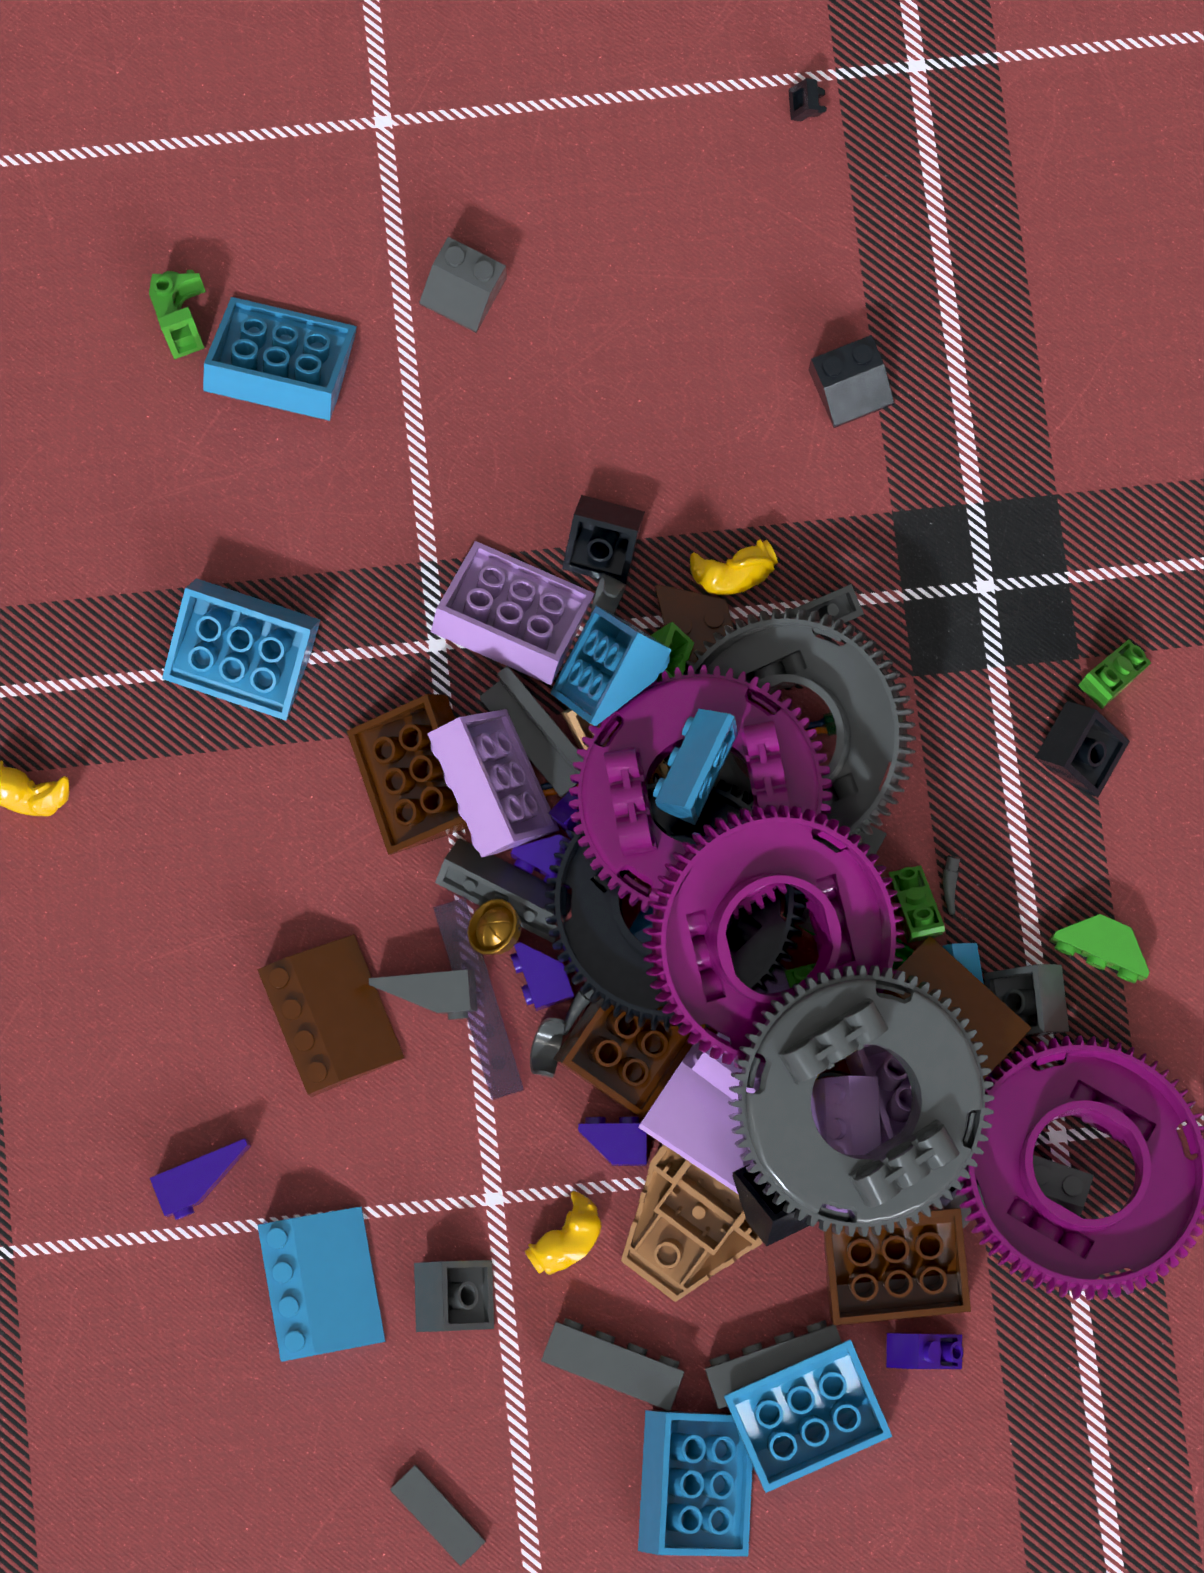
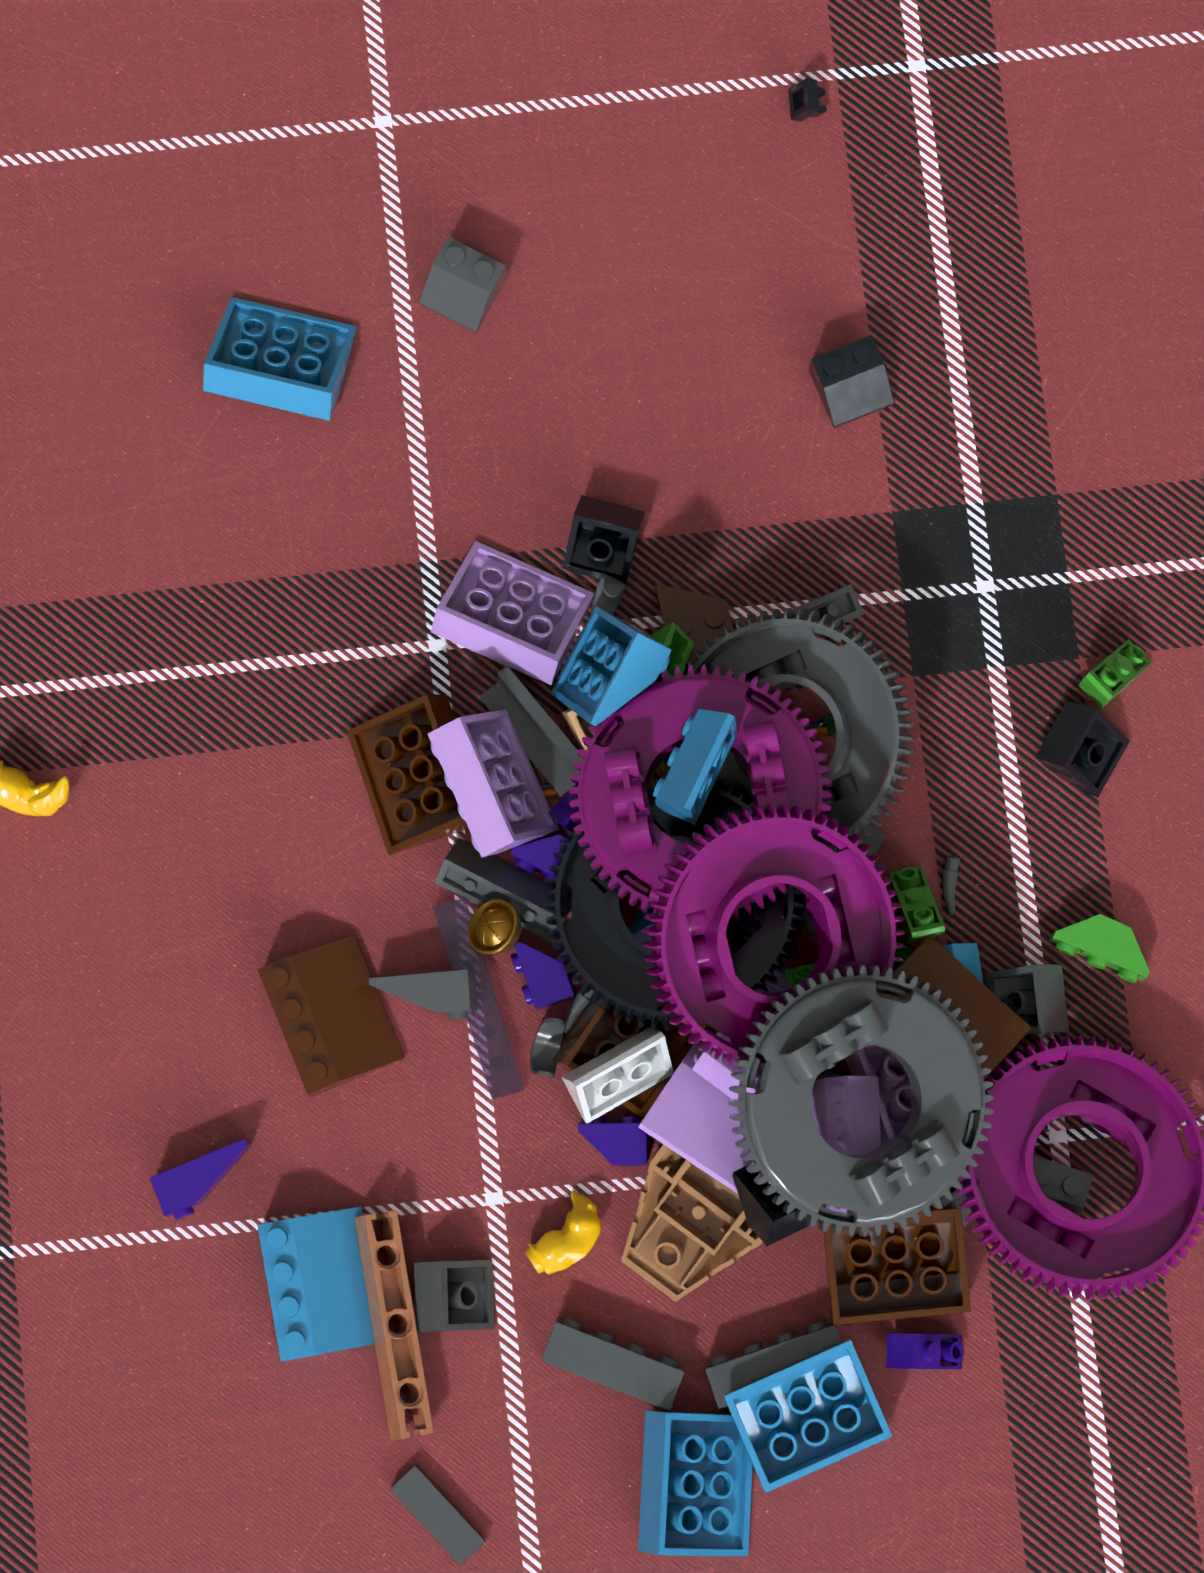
bright green tile [149,270,206,359] -> none
dark azure slope [162,578,320,720] -> none
yellow animal [690,539,778,595] -> none
none -> nougat piece [354,1210,434,1440]
none -> white slope [561,1028,674,1124]

